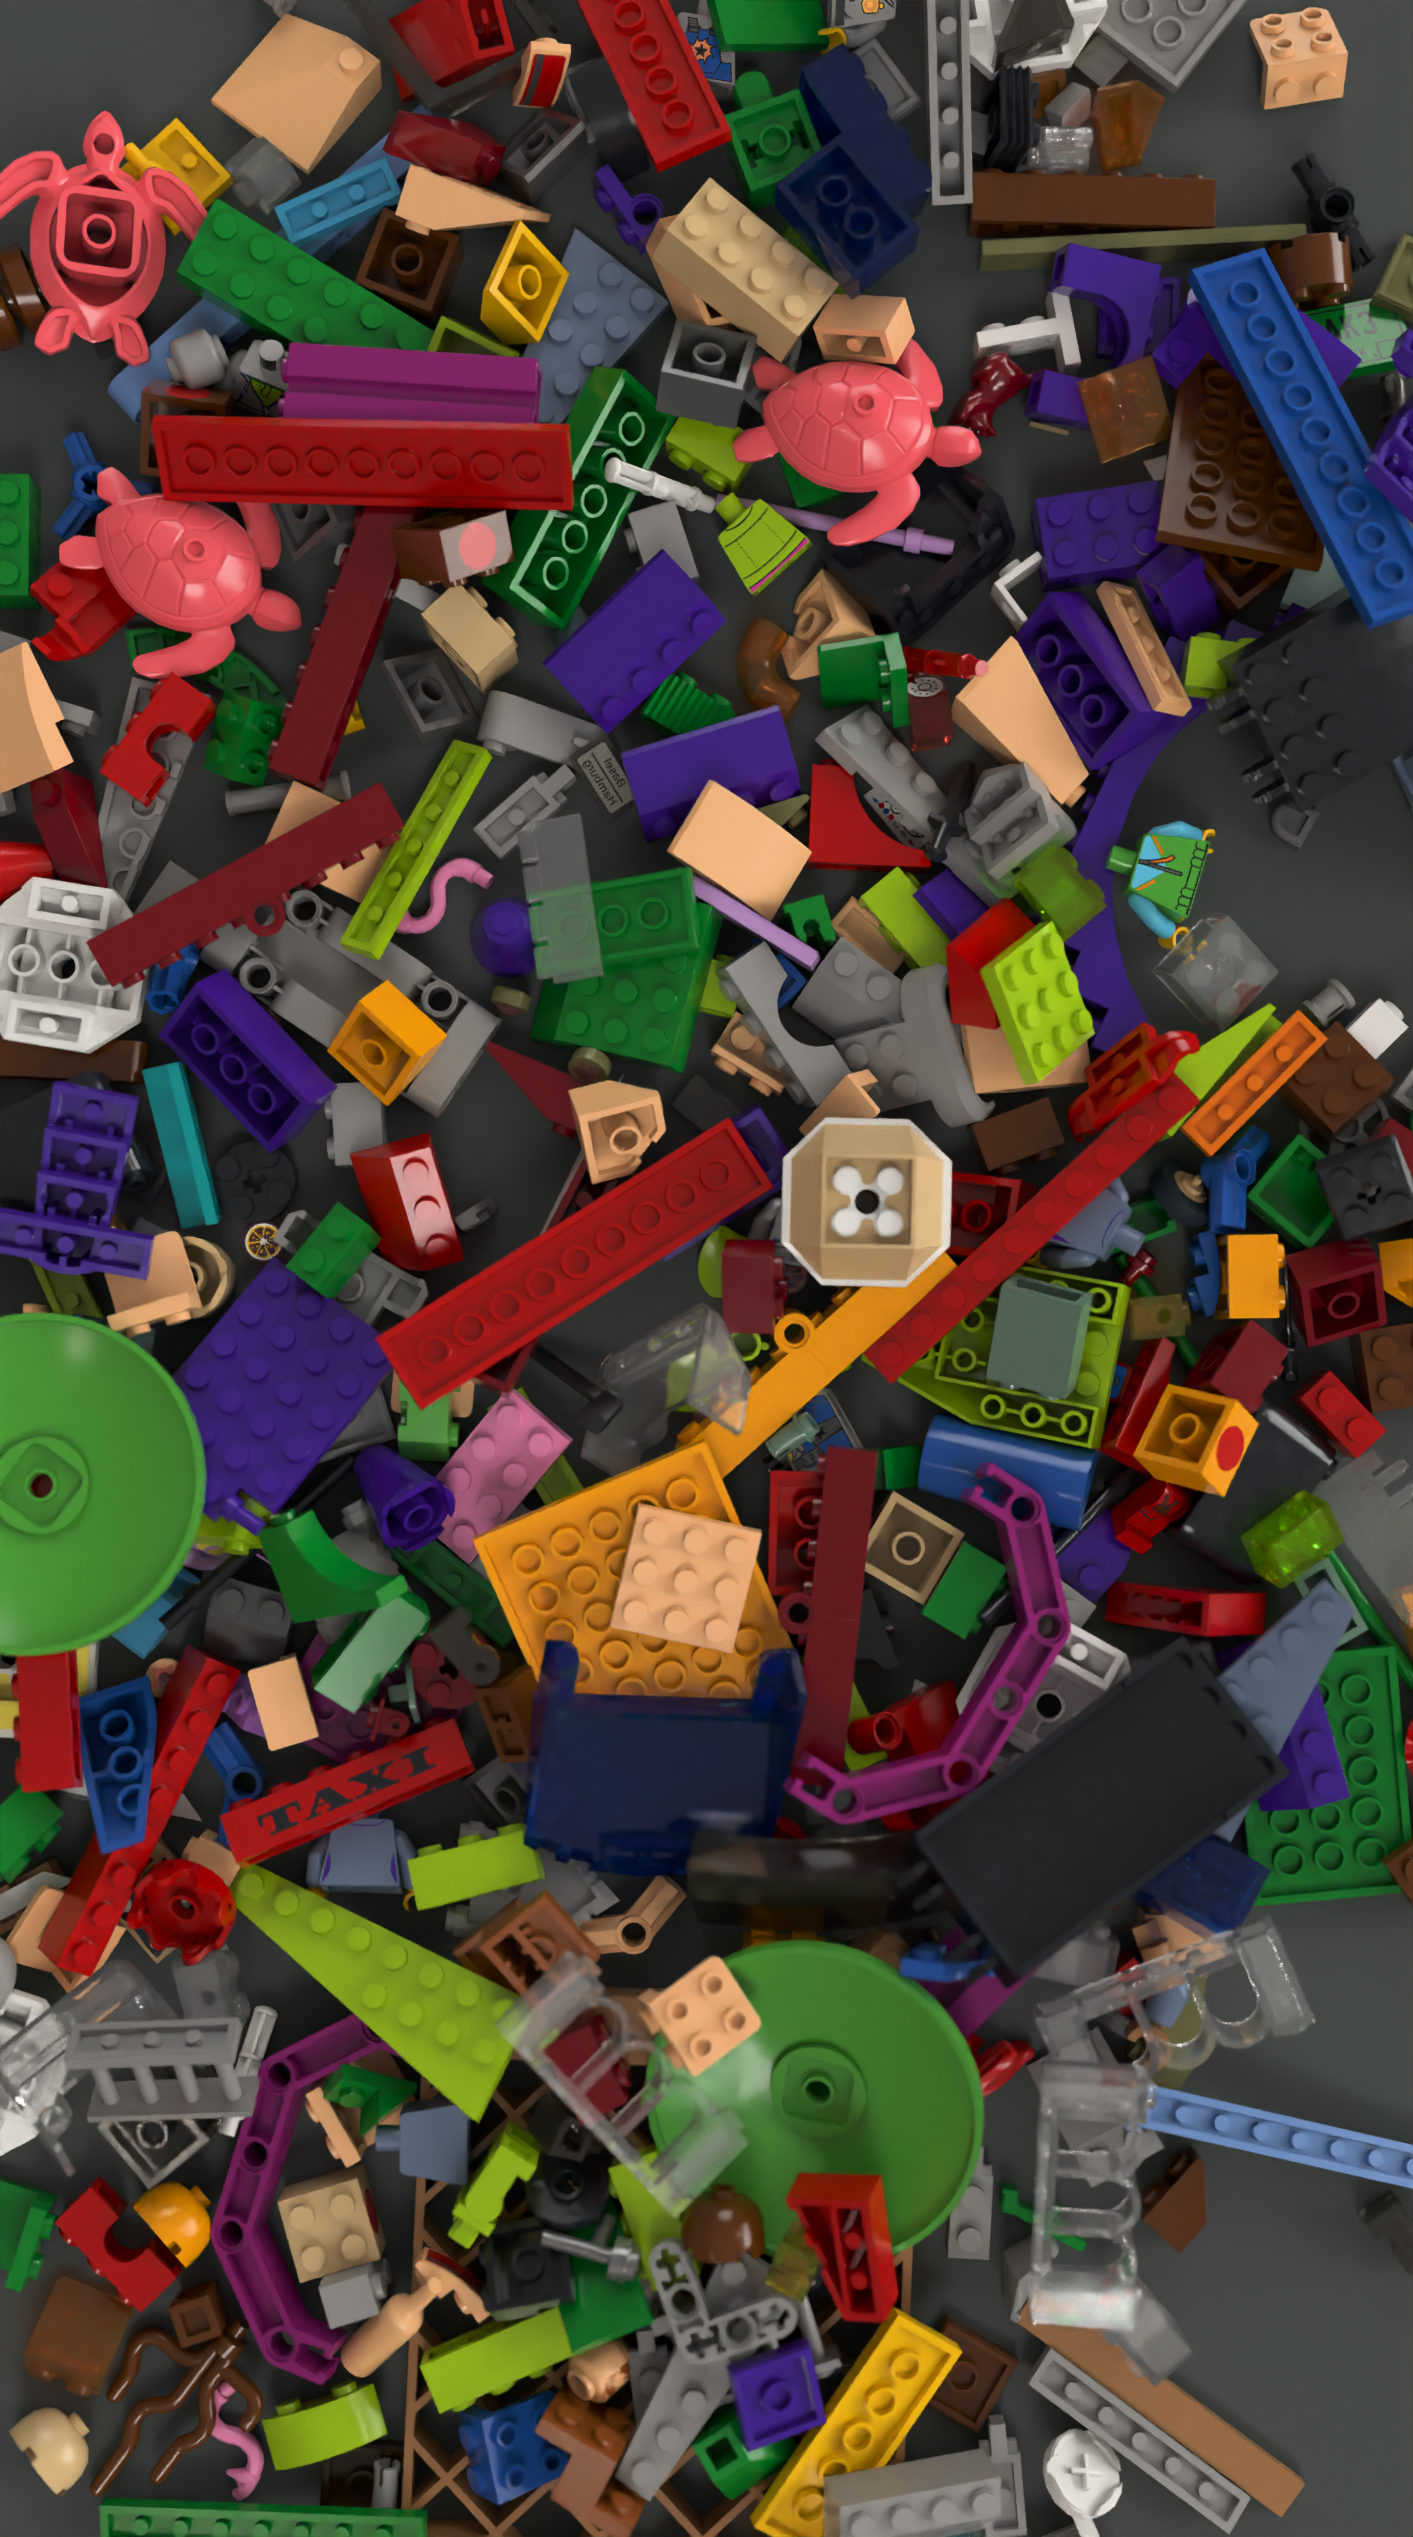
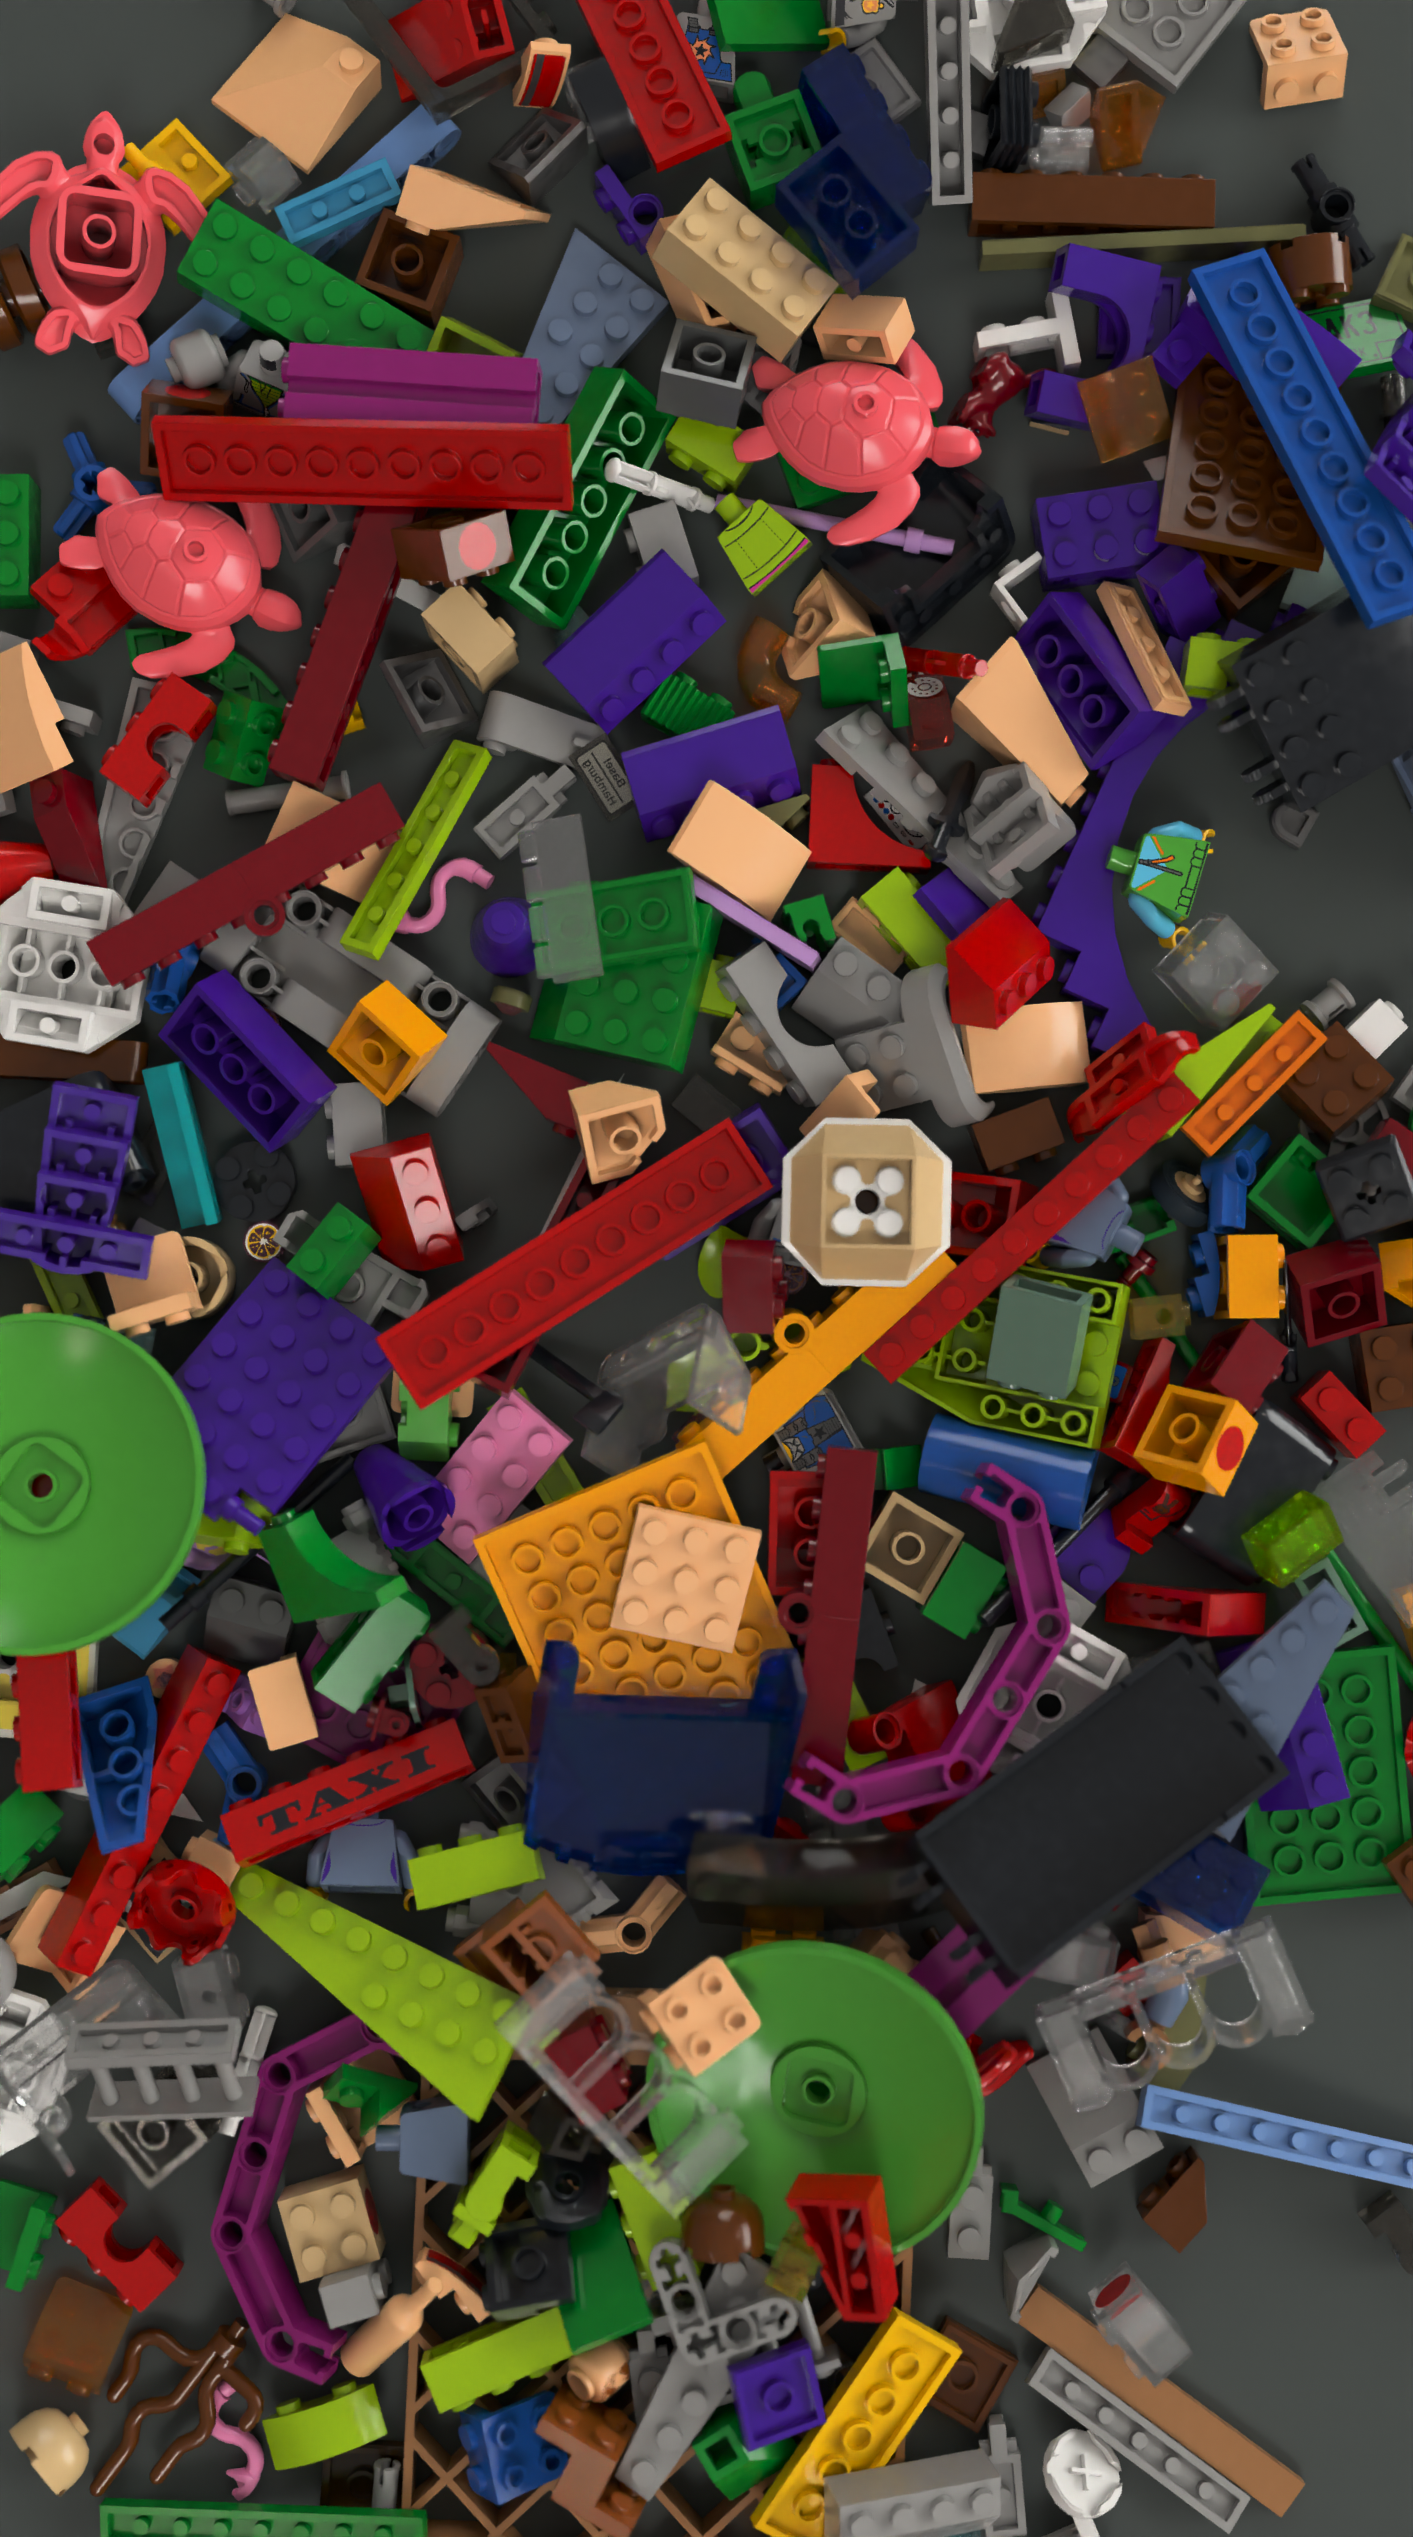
light orange cylinder [131,2182,212,2268] -> none
reddish brown brick [168,2278,230,2348] -> none
dark red slope [382,110,506,186] -> none
yellow slope [480,220,570,345] -> none
flat silver piece [541,2213,642,2284] -> none
olive tile [568,1047,612,1085] -> none
sand green pin [765,1412,820,1461] -> none
blue wing [900,1941,995,1982] -> none
lime plate [980,920,1095,1086] -> none
clear neon green brick [1011,843,1106,943] -> none
clear fence [1028,2059,1156,2331] -> none

